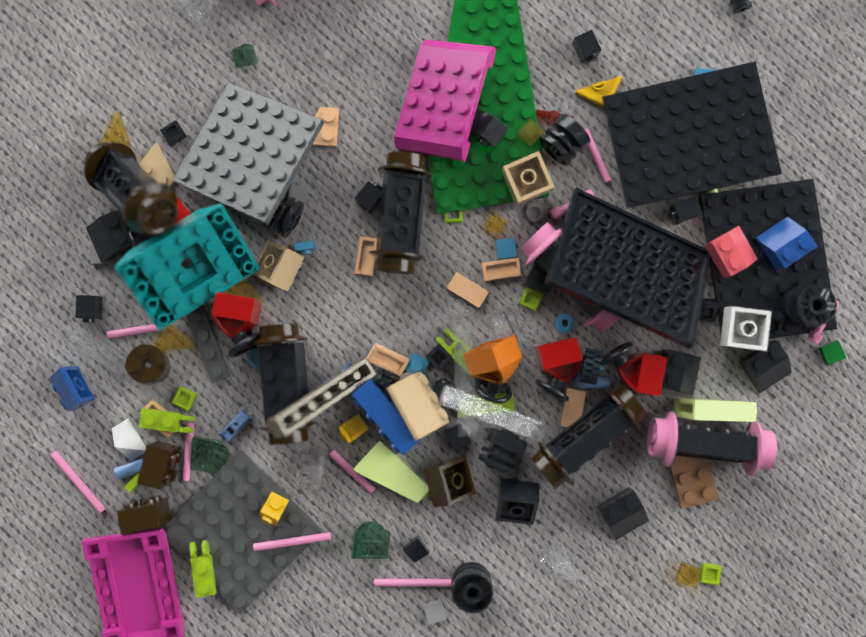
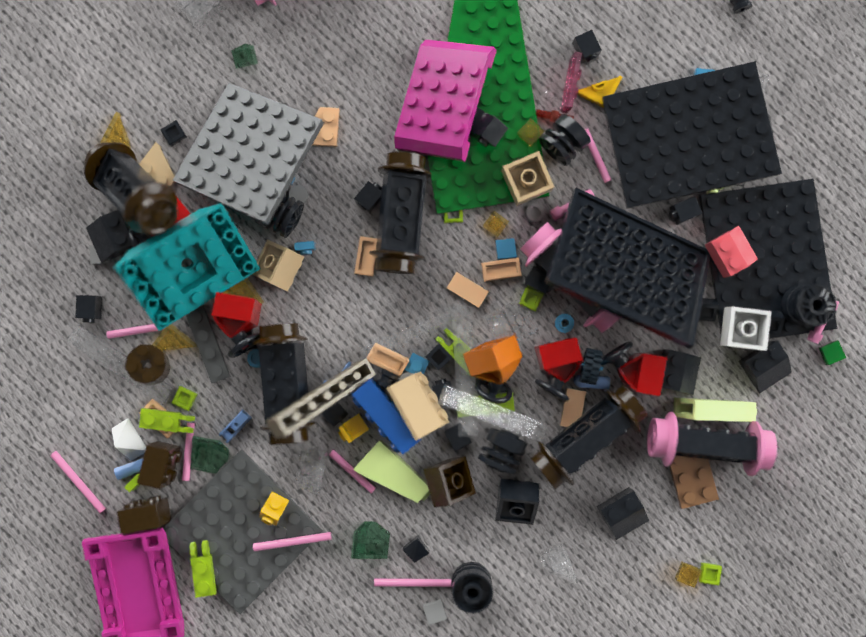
blue slope [50,366,95,412] -> none
blue slope [755,217,818,270] -> none
none -> black slope [321,401,348,427]
none -> clear pink plate [560,52,582,114]

